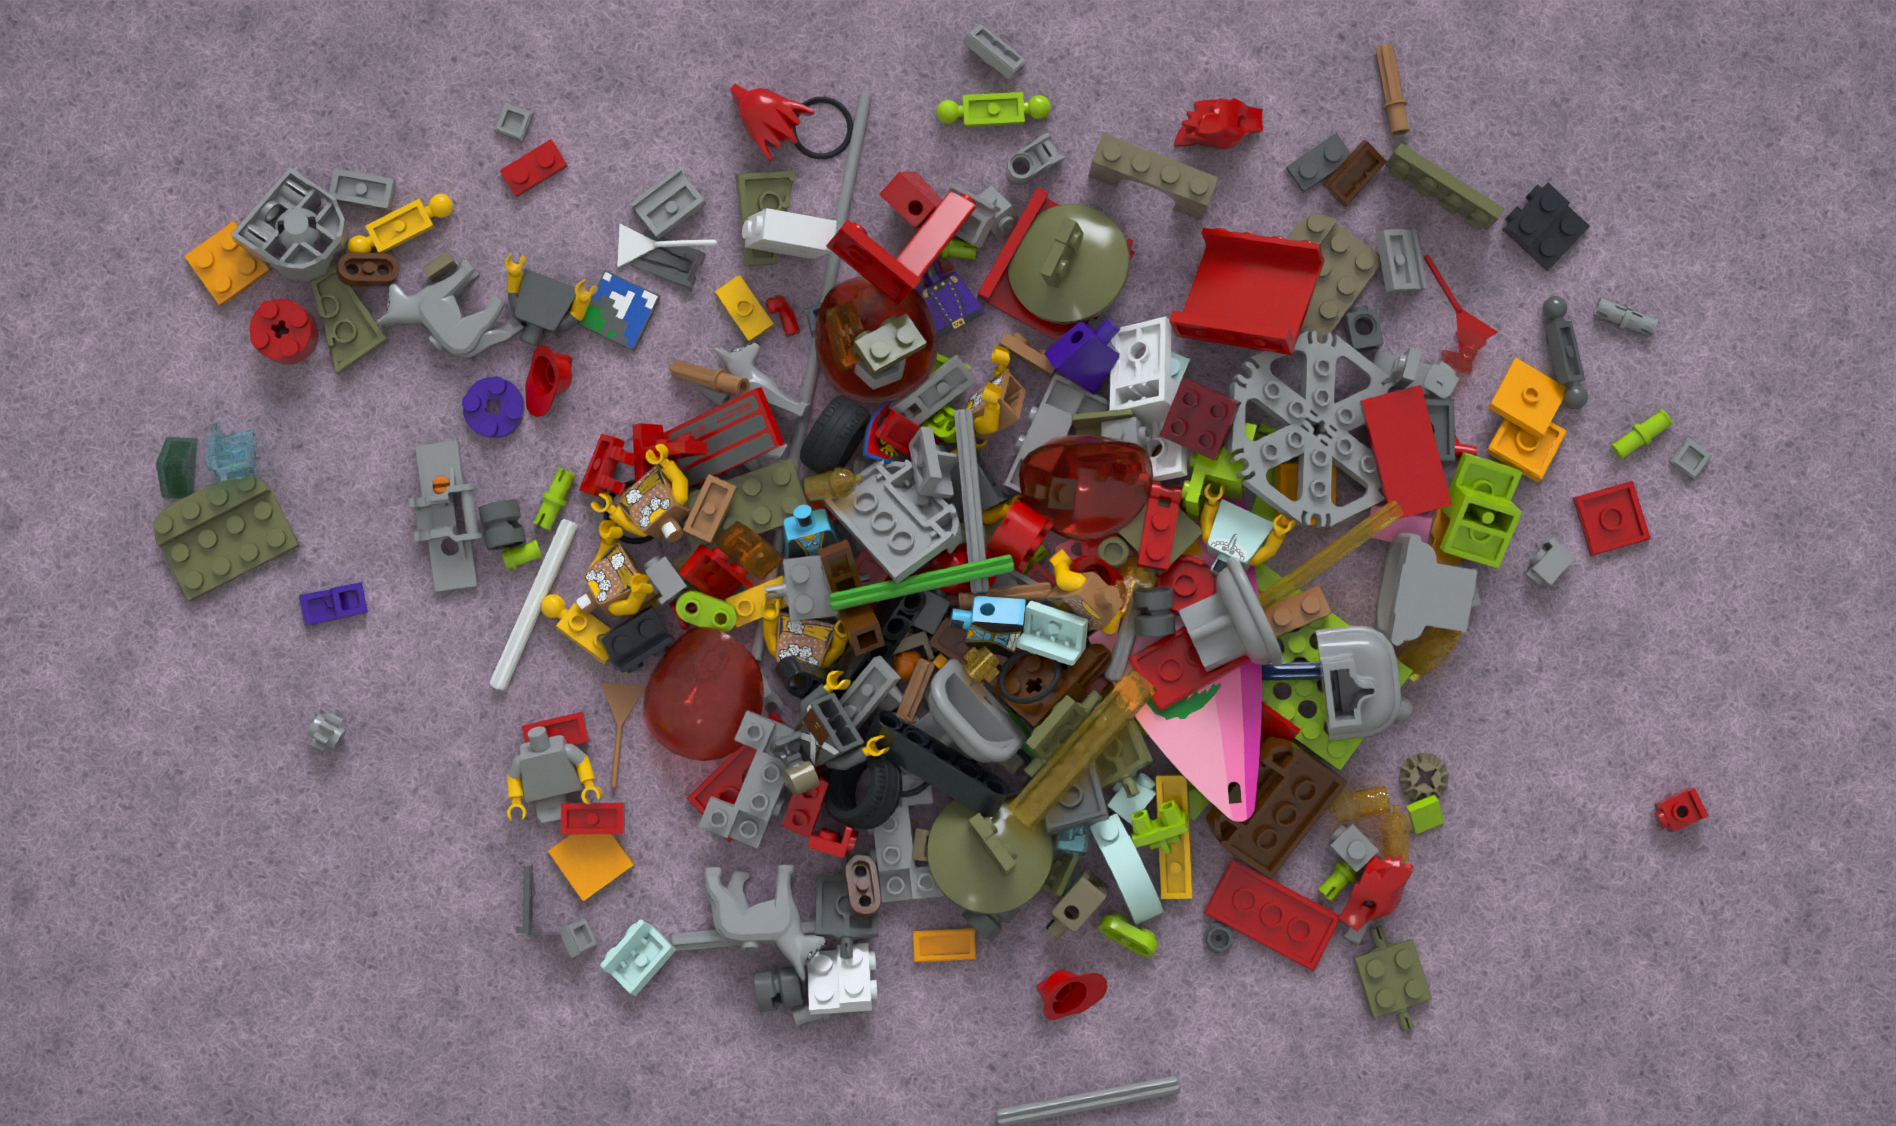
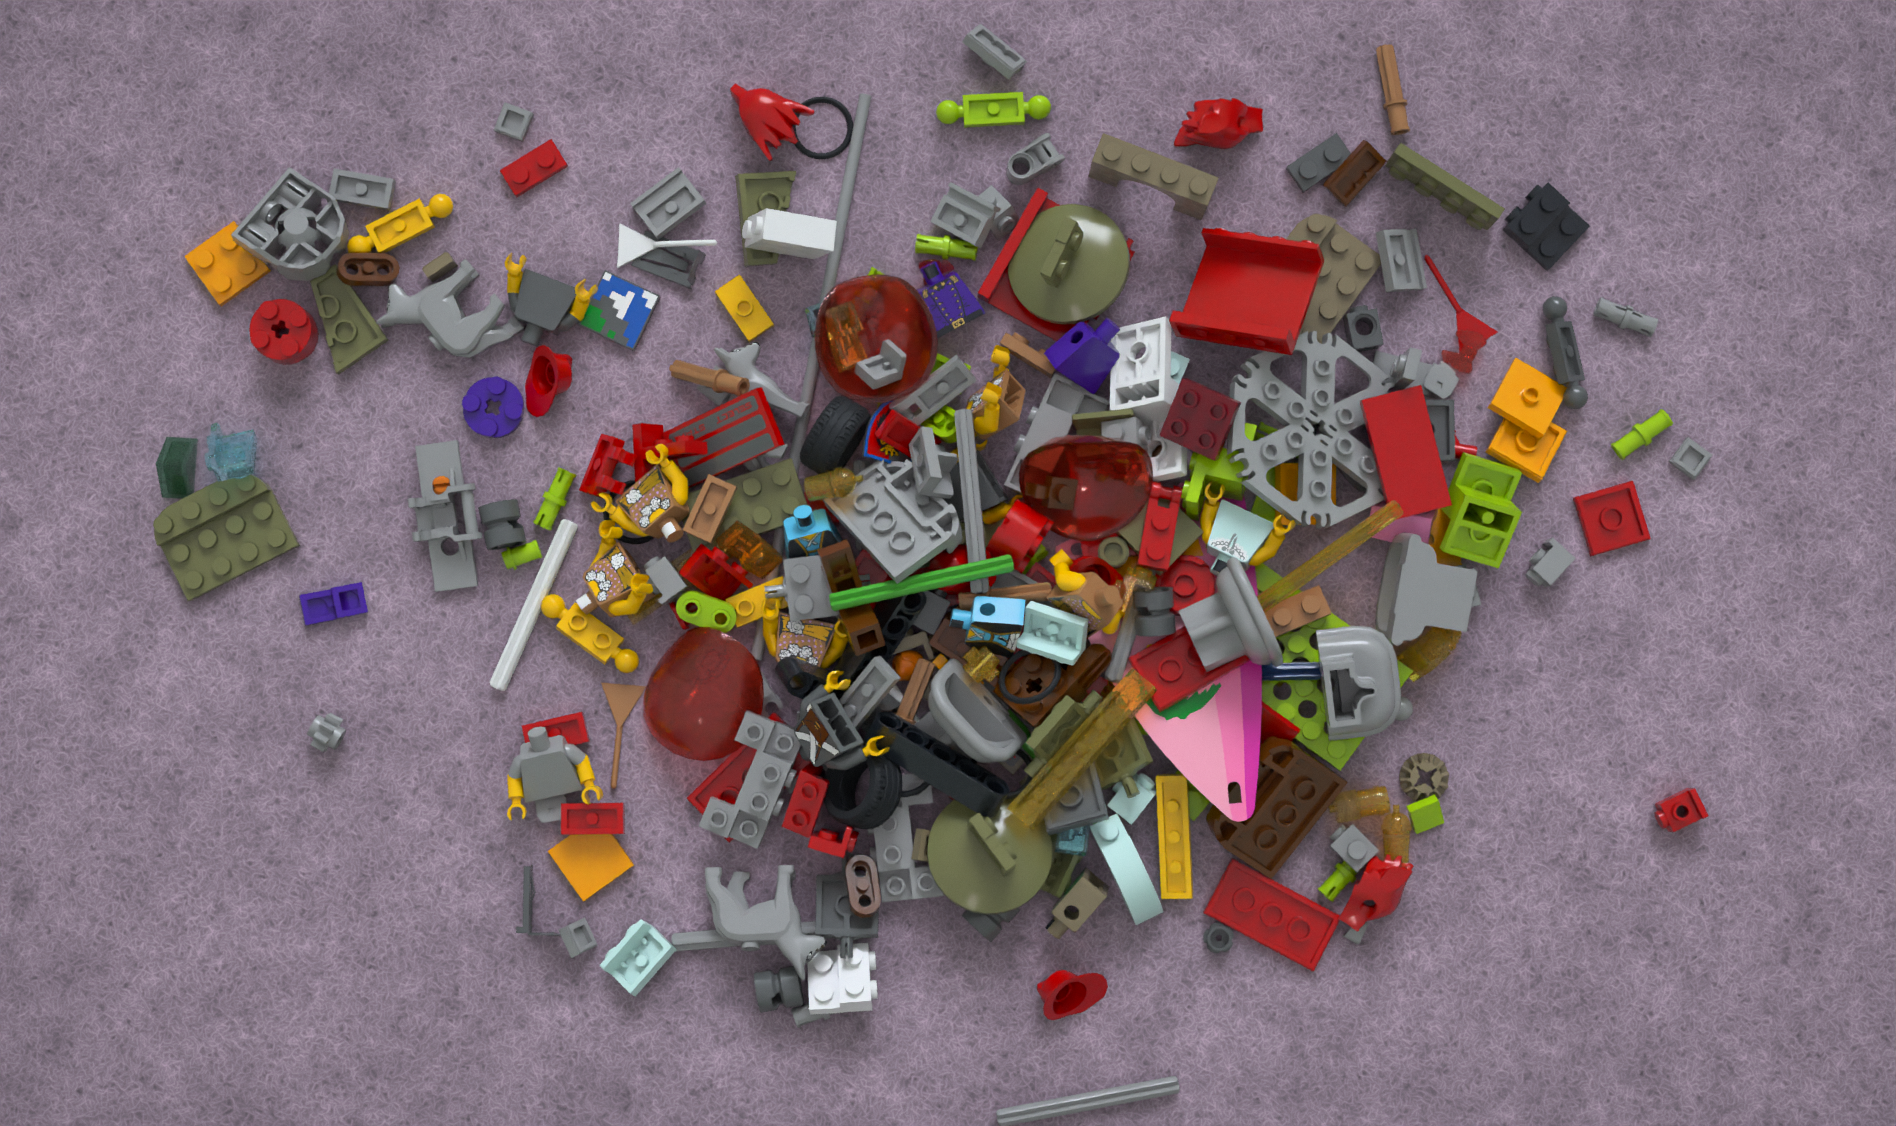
black bracket [598,606,675,673] -> none
red arm [766,295,800,337] -> none
leg [770,731,819,796] -> none
red piece [826,191,976,305] -> none
bracket [851,313,926,376] -> none
red torso [879,171,942,229] -> none
light orange tile [913,928,976,962] -> none
lime plate [1098,913,1159,957] -> none
lime hips [1131,800,1189,855] -> none
olive plate [1353,926,1432,1031] -> none

